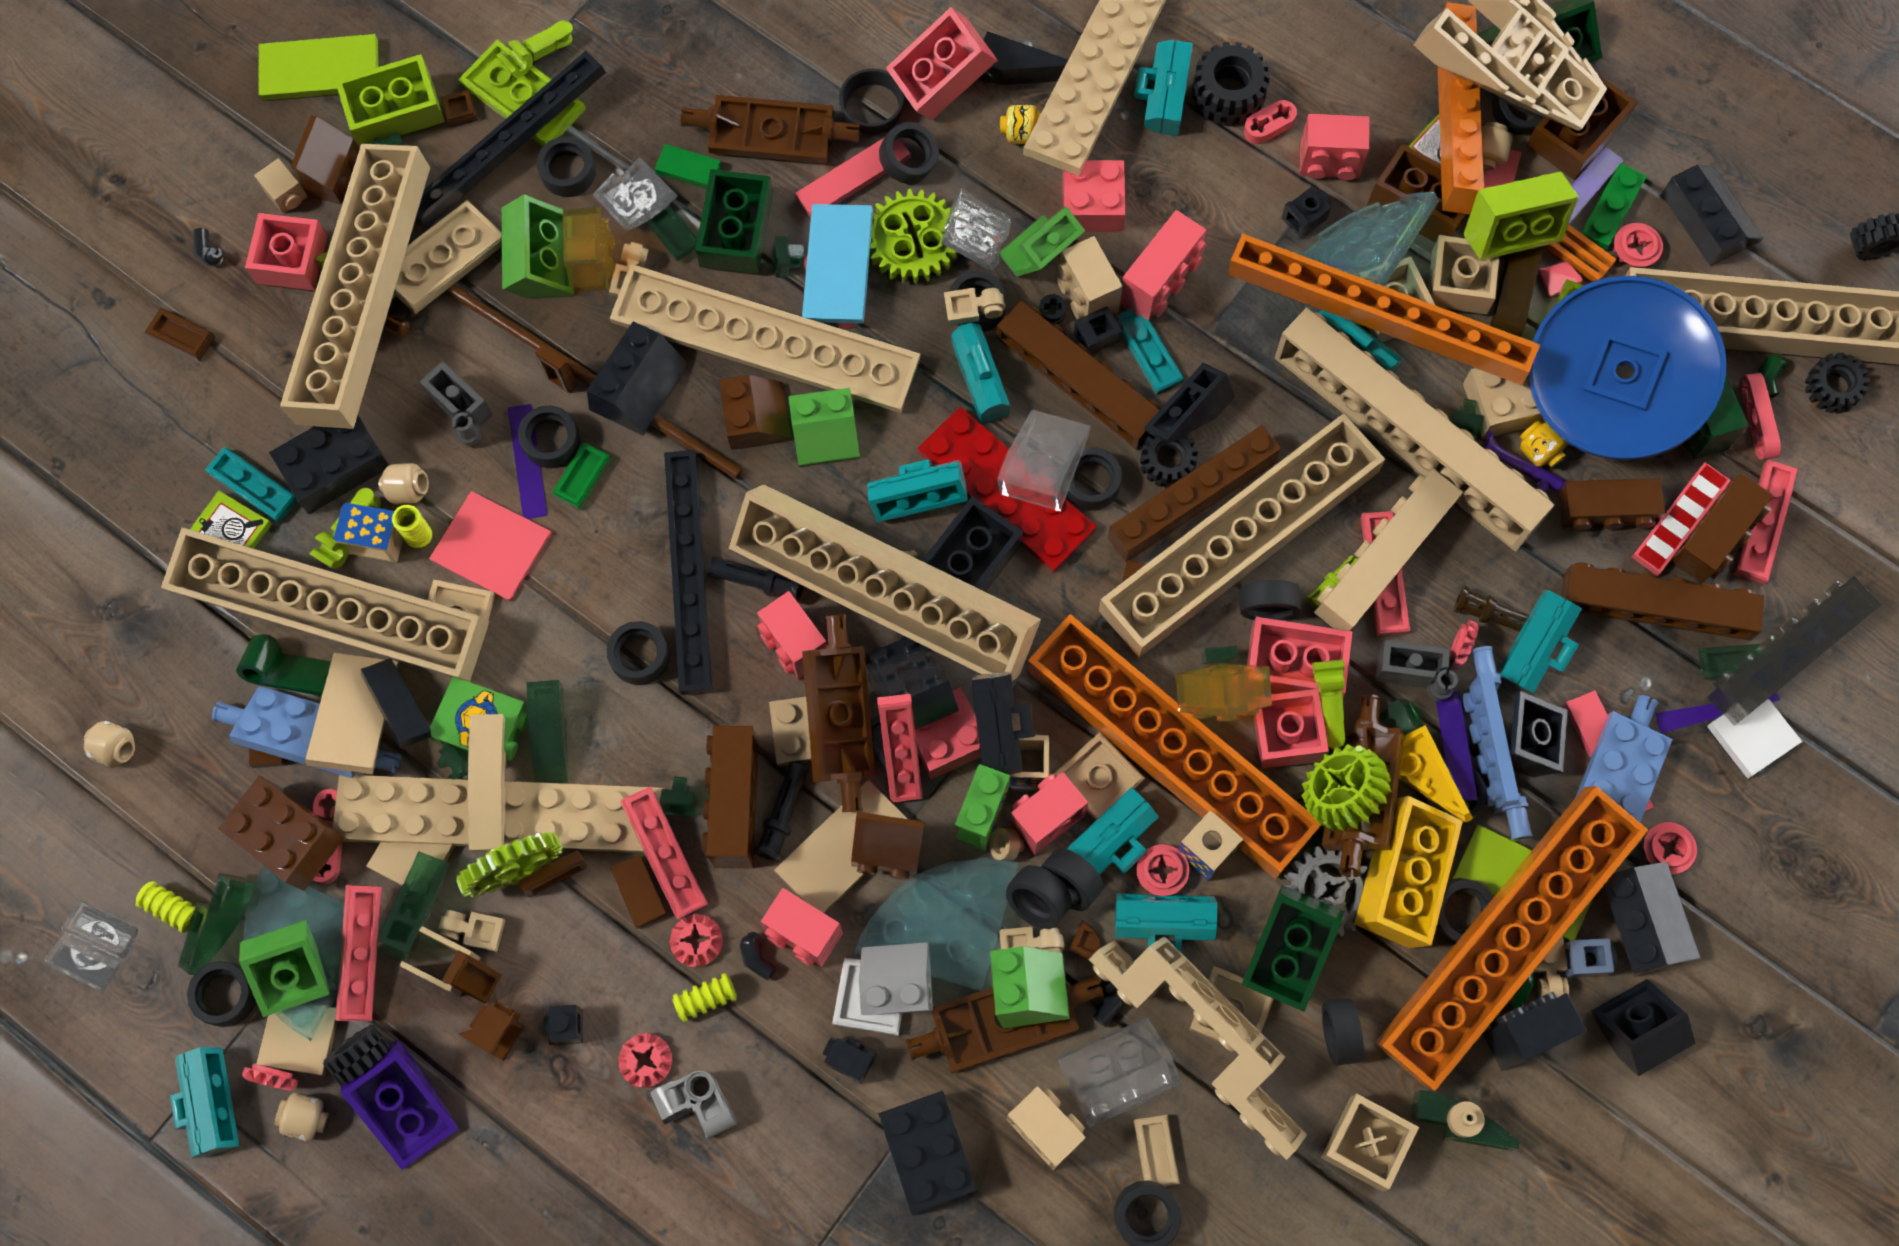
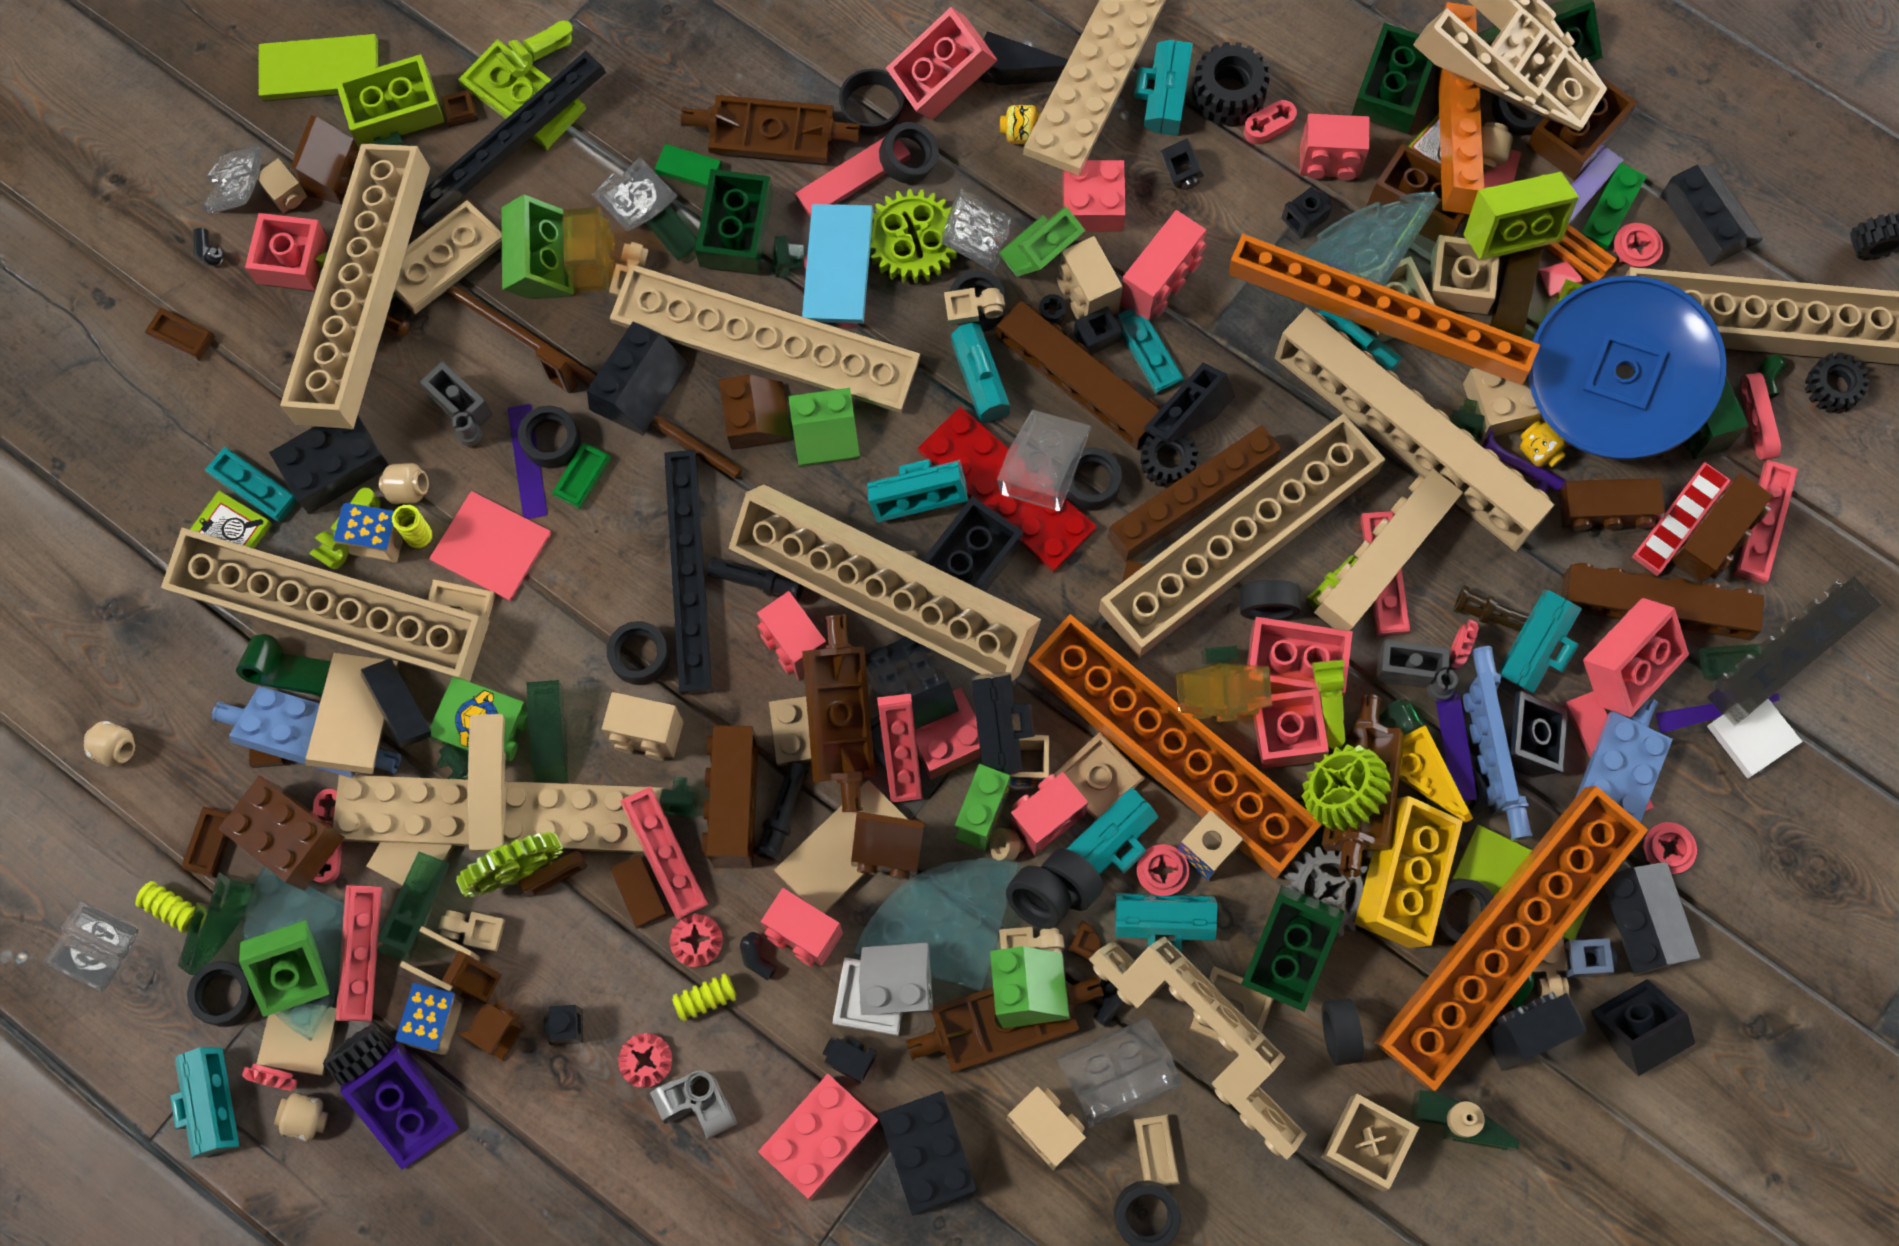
black tyre [537,136,596,197] -> none
none -> reddish brown tile [181,806,230,878]
none -> clear slope [201,145,261,214]
none -> blue piece [396,983,464,1055]
none -> tan brick [602,692,683,761]
none -> coral brick [758,1074,880,1201]
none -> black brick [1160,138,1204,190]
none -> dark green brick [1351,23,1433,134]
none -> coral brick [1583,598,1689,717]

